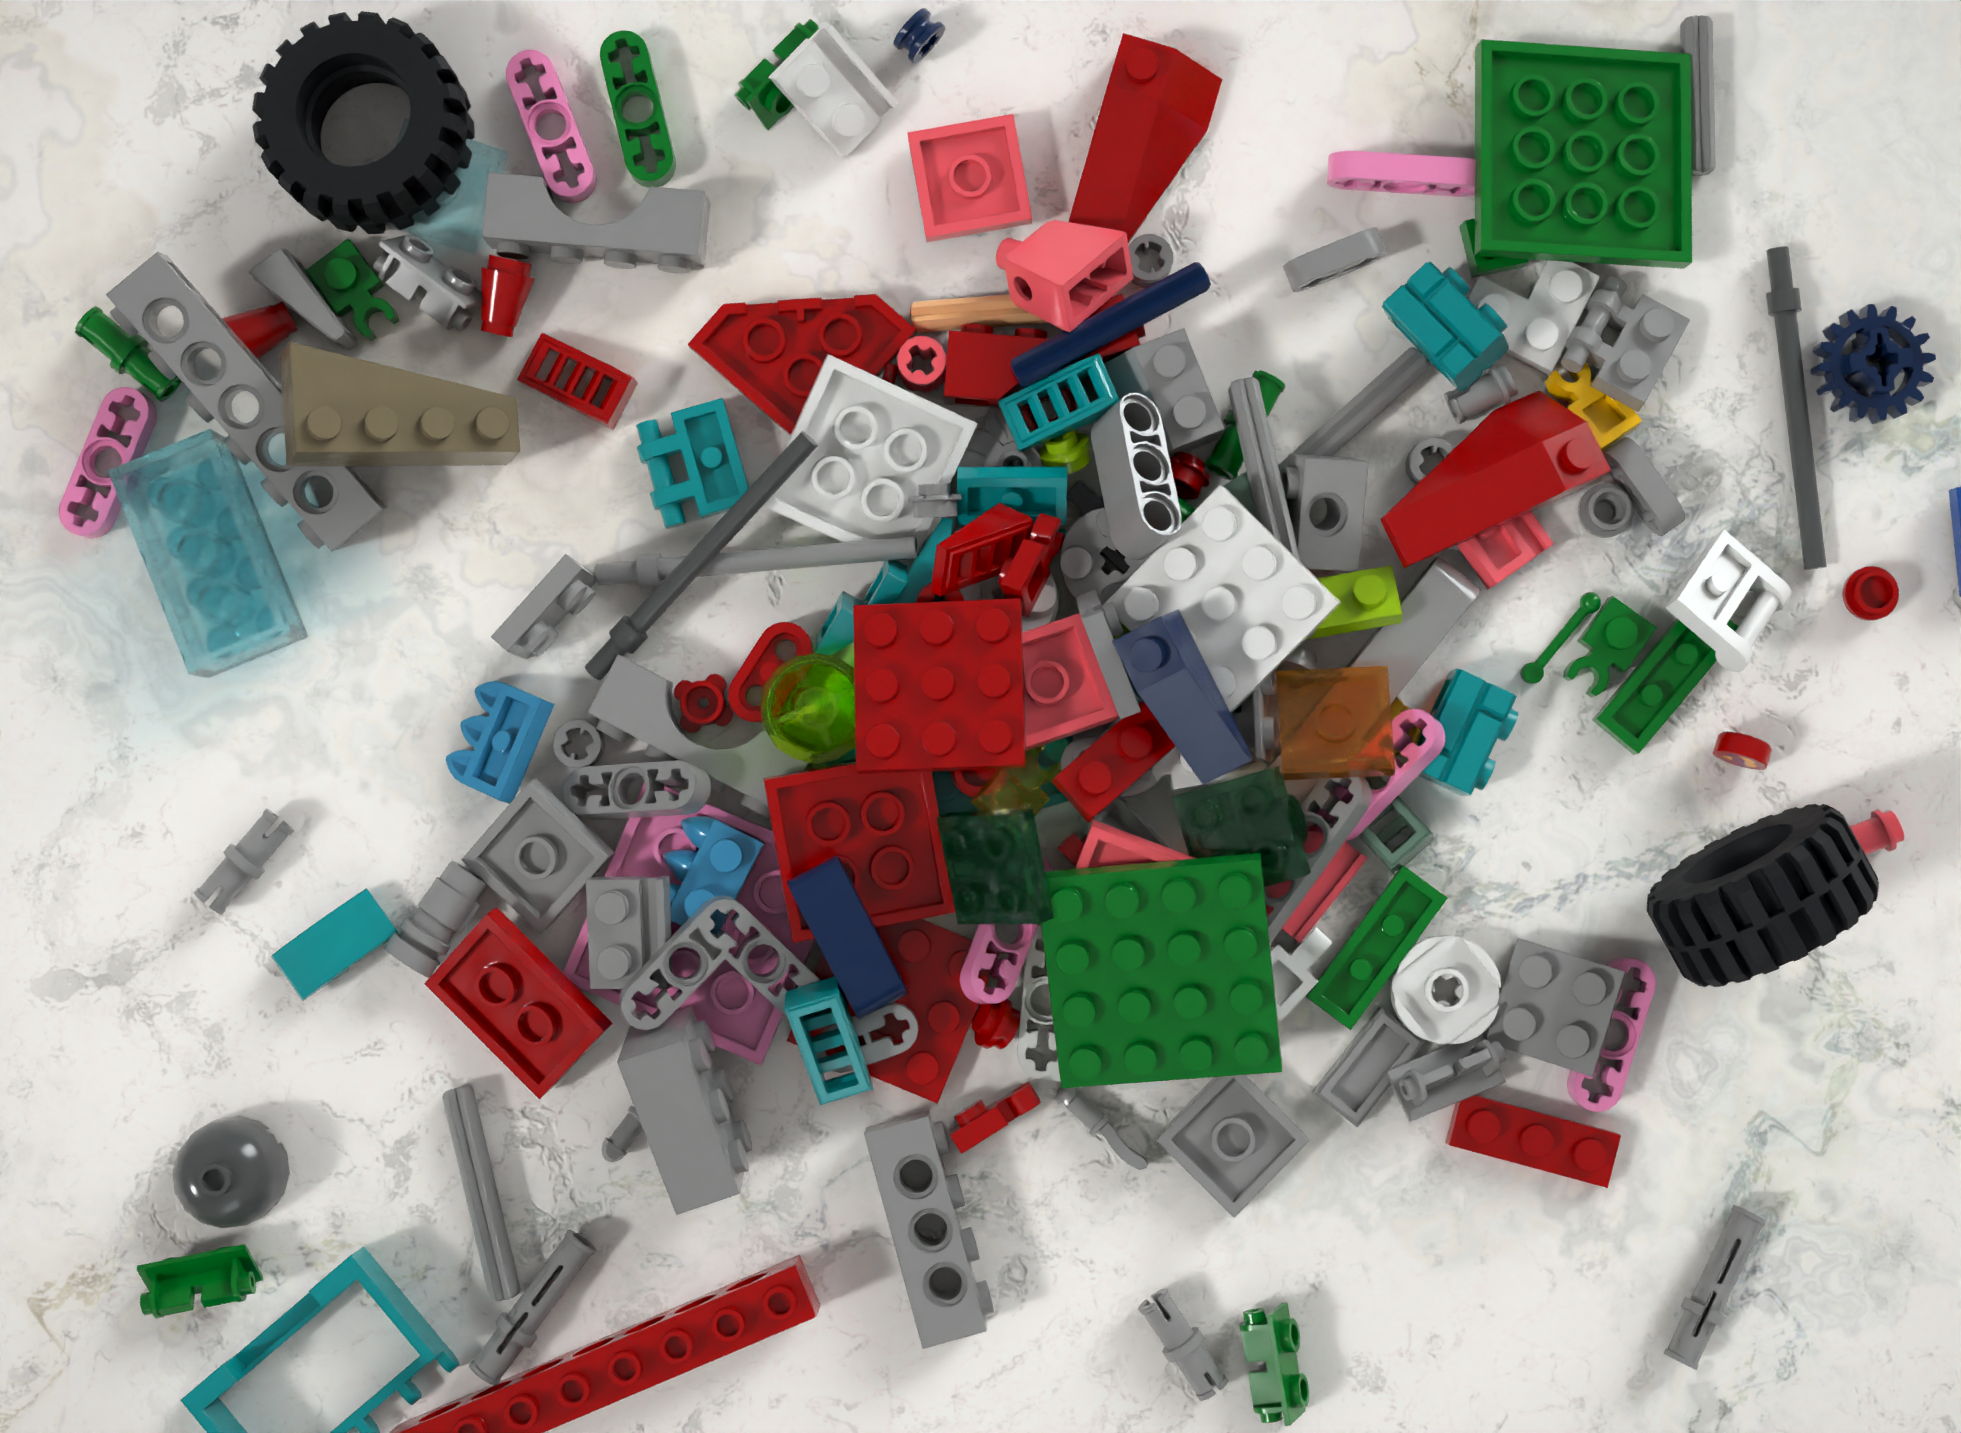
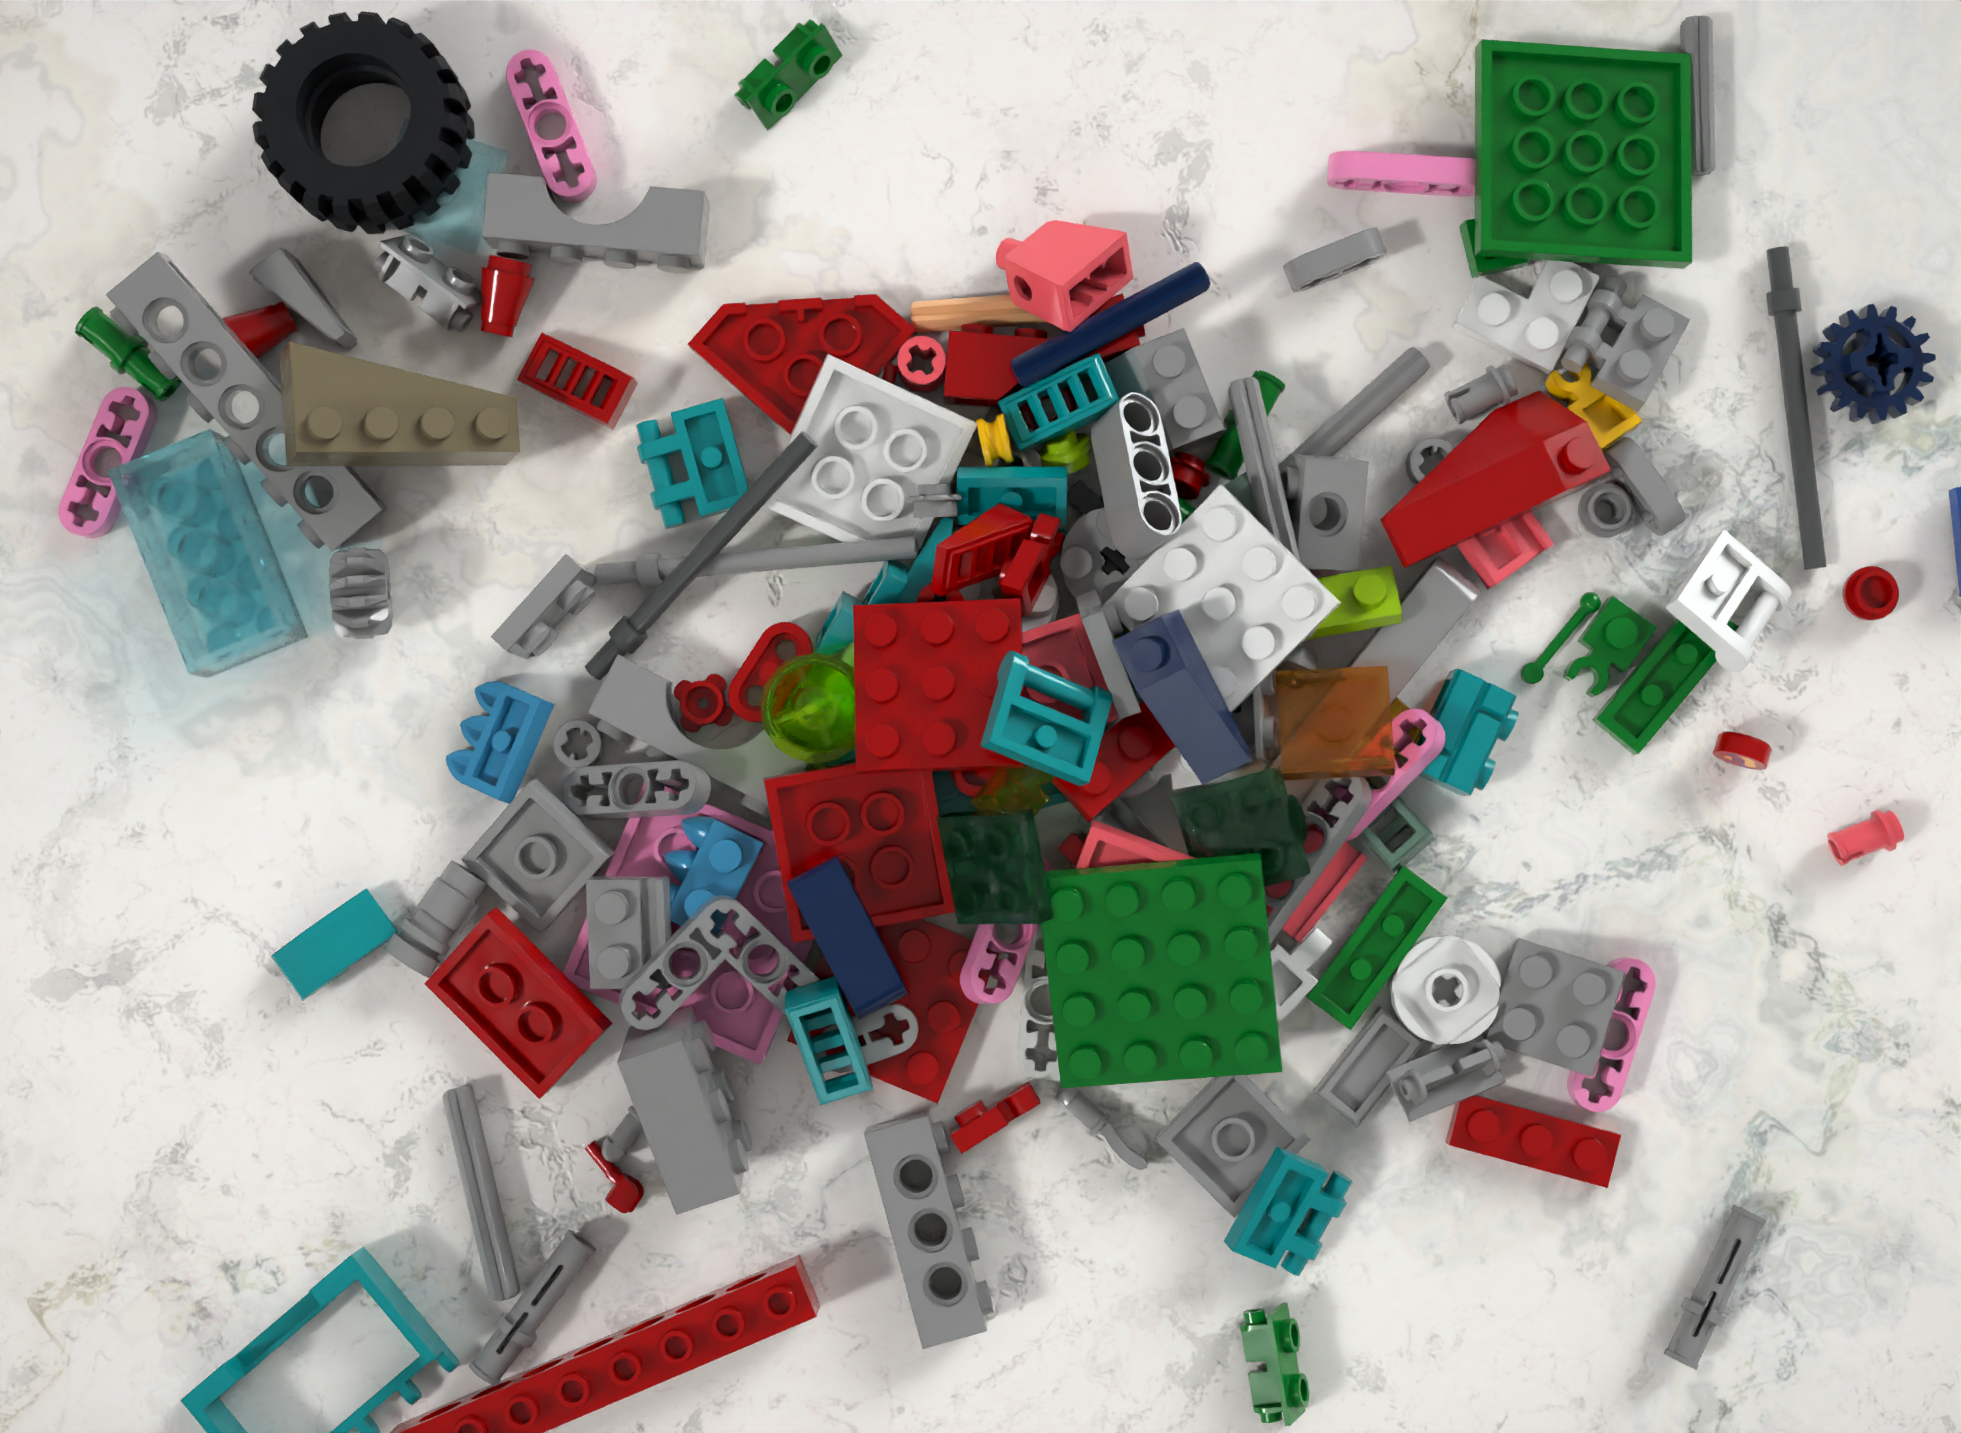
green hinge [137,1244,263,1319] -> none
dark grey cylinder [172,1116,290,1228] -> none
light grey pin [194,809,294,915] -> none
green plate [305,239,399,341] -> none
green beam [600,30,676,188] -> none
white plate [769,21,899,158] -> none
dark blue bush [893,8,945,63] -> none
coral plate [907,114,1032,242] -> none
red plate [972,999,1020,1049] -> none
red wedge [1068,33,1223,244] -> none
light grey bush [1129,234,1173,288] -> none
light grey pin [1138,1289,1228,1401] -> none
teal brick [1381,261,1509,392] -> none
black tyre [1646,804,1879,987] -> none
none -> light grey gear [329,547,393,639]
none -> red hand [585,1141,644,1213]
none -> yellow bush [976,414,1013,467]
none -> teal plate [980,650,1112,786]
none -> teal plate [1224,1147,1353,1276]

